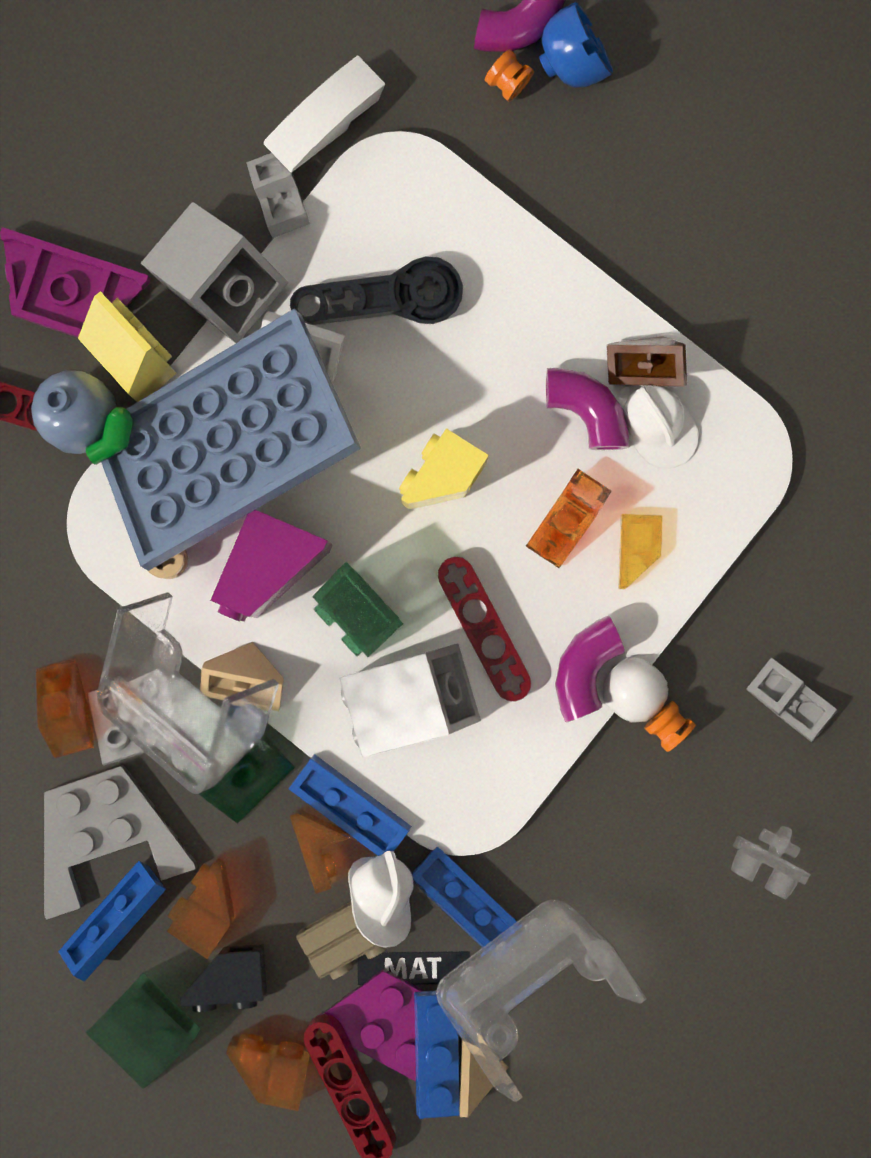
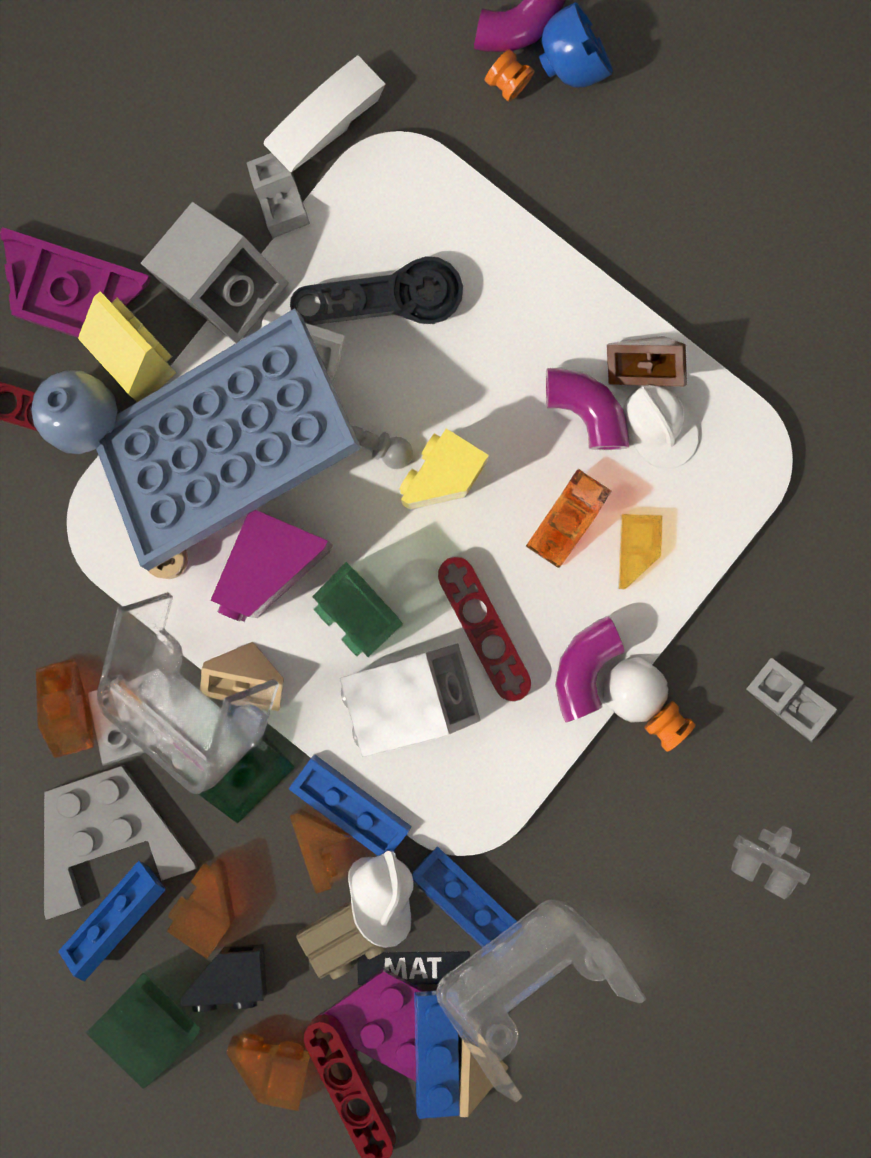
green arm [85,407,133,465] -> none
none -> light grey bar [351,426,413,469]

